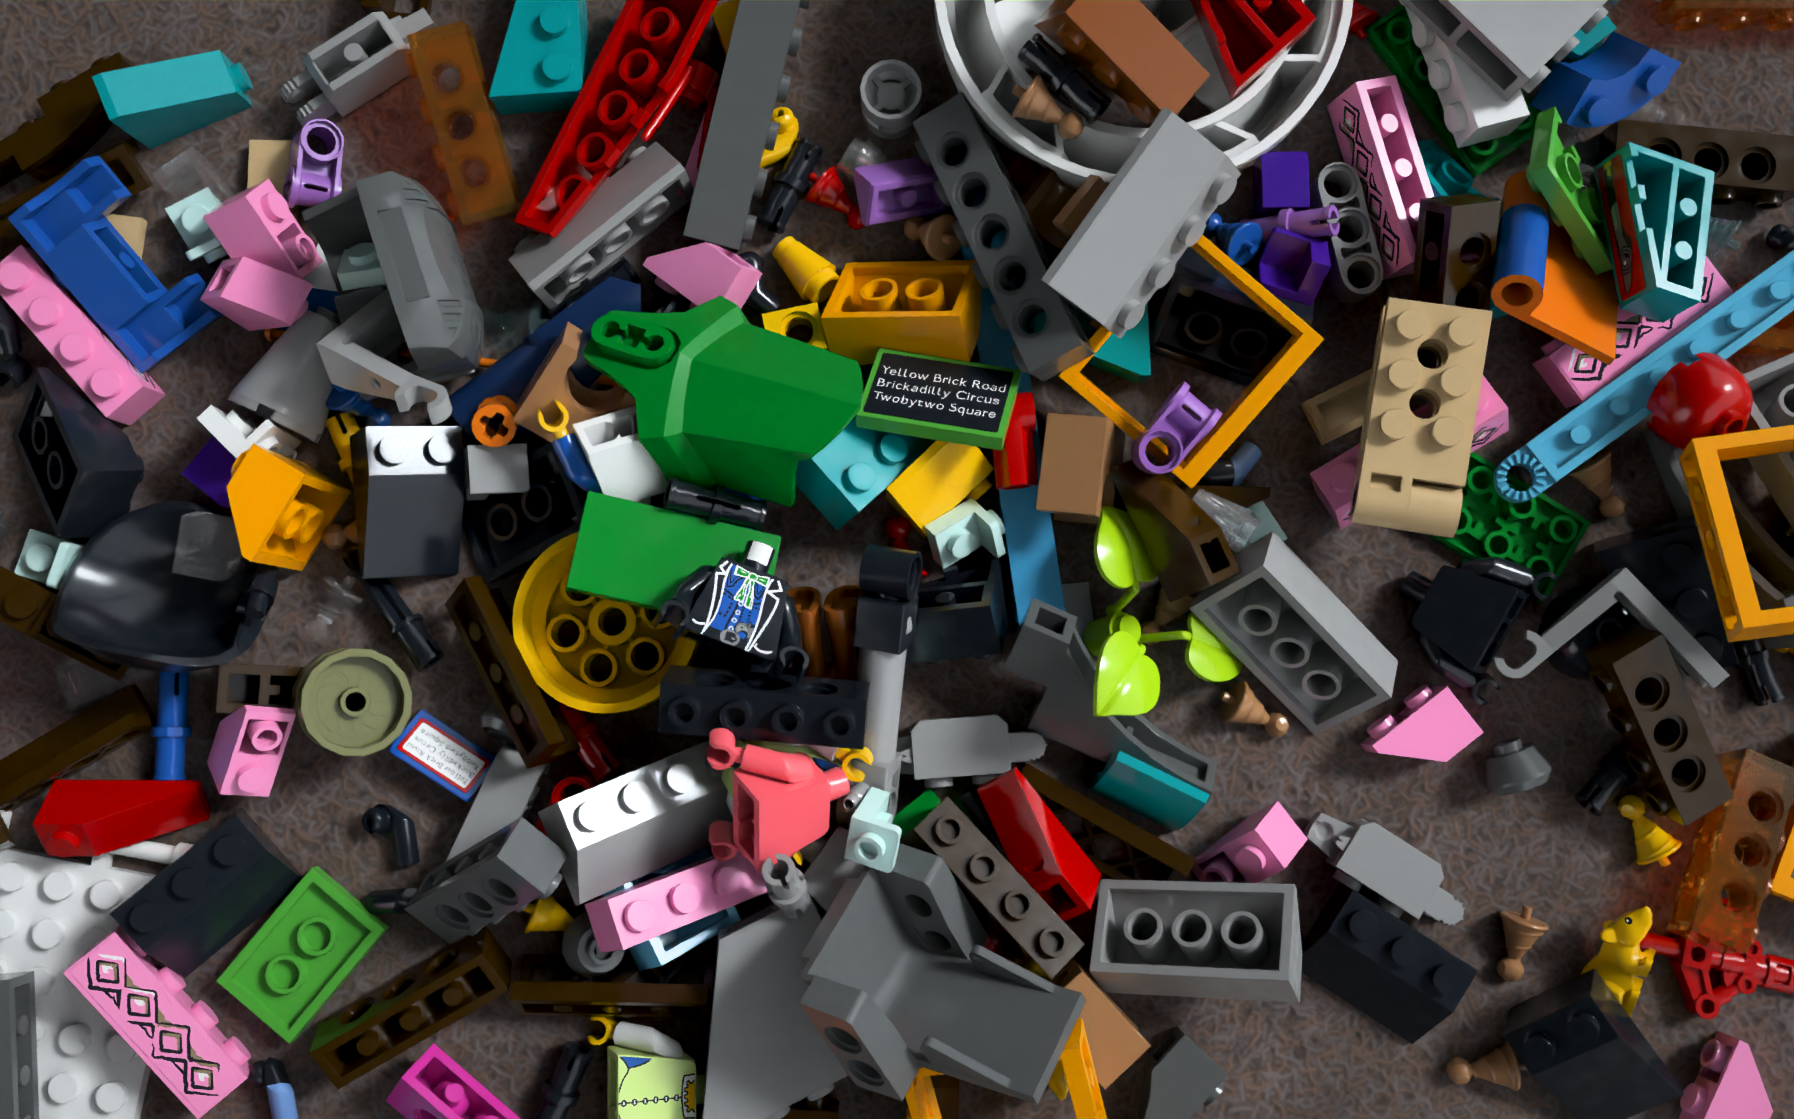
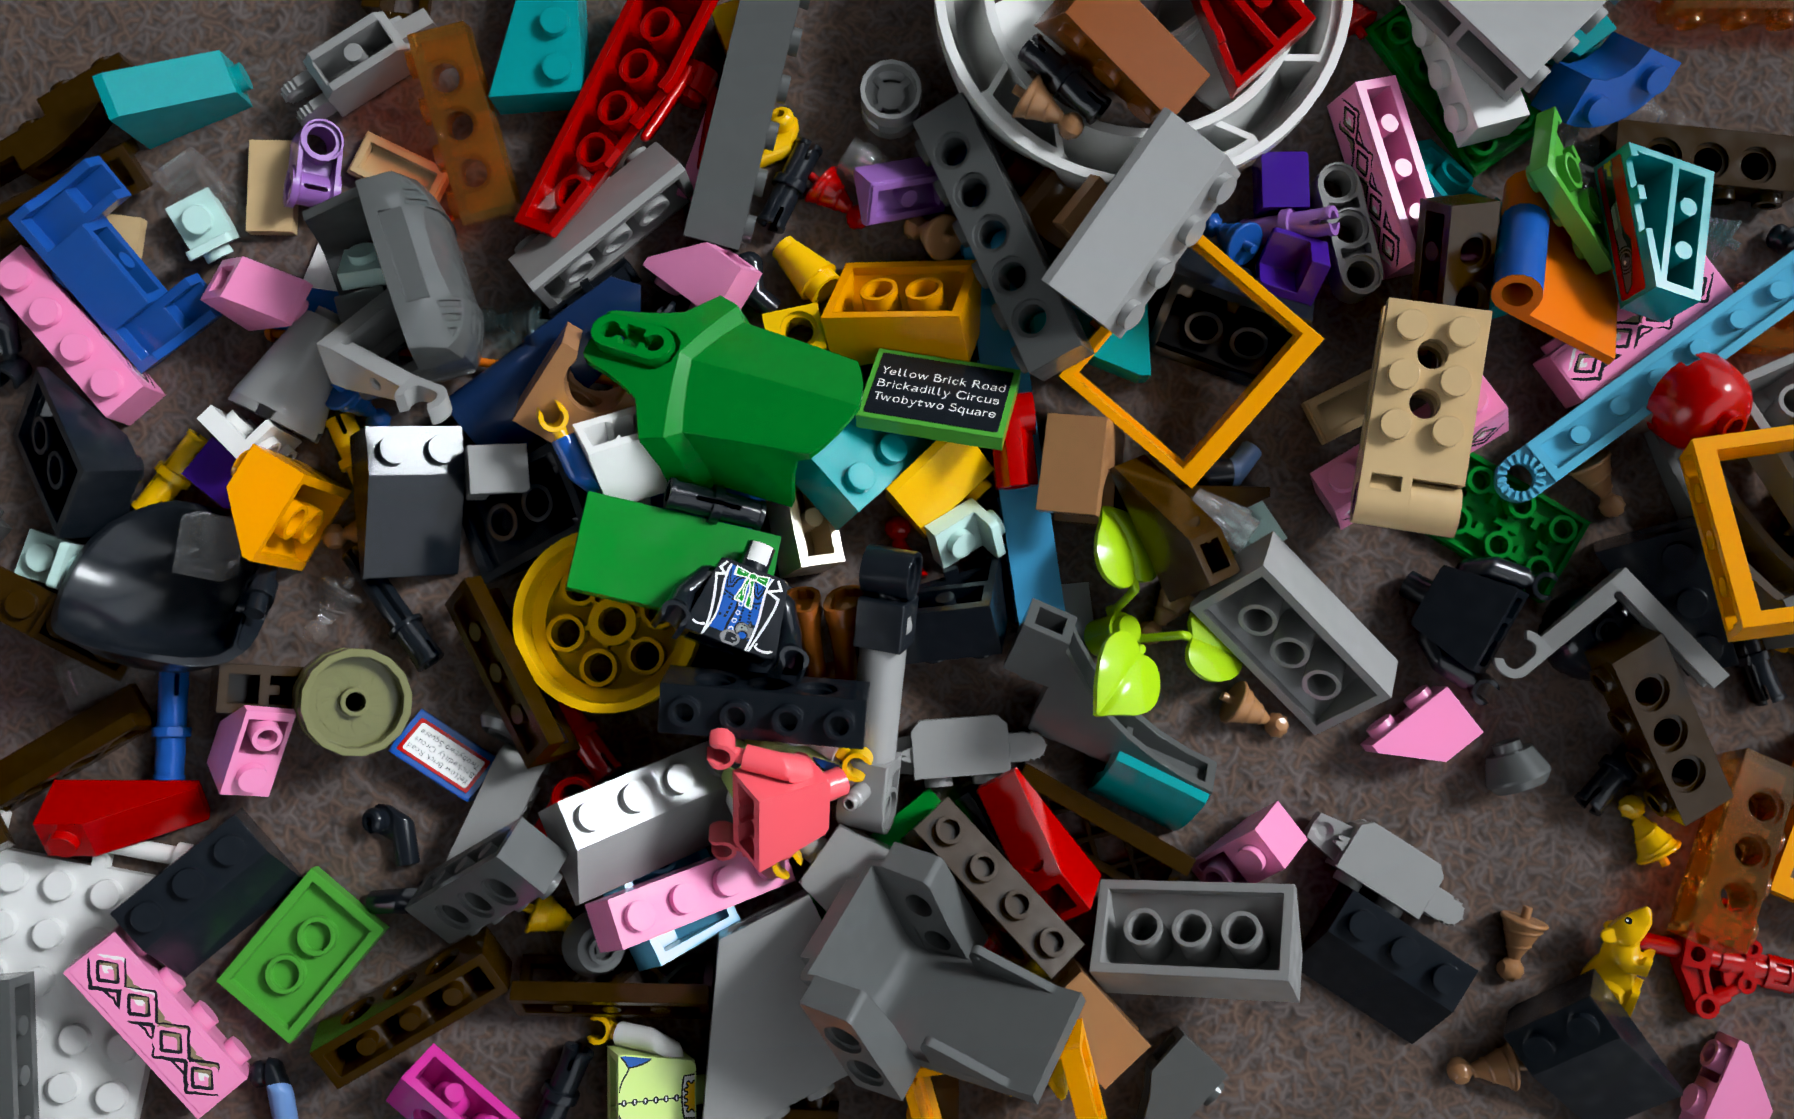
bright pink slope [203,179,324,279] -> none
orange bush [471,395,518,447] -> none
light grey pin [762,853,811,919] -> none
light aqua bracket [844,787,902,873] -> none
medium lavender piece [1131,381,1222,474] -> none
none -> yellow pin [131,429,209,510]
none -> tan tile [347,131,454,202]
none -> tan brick [766,484,845,579]

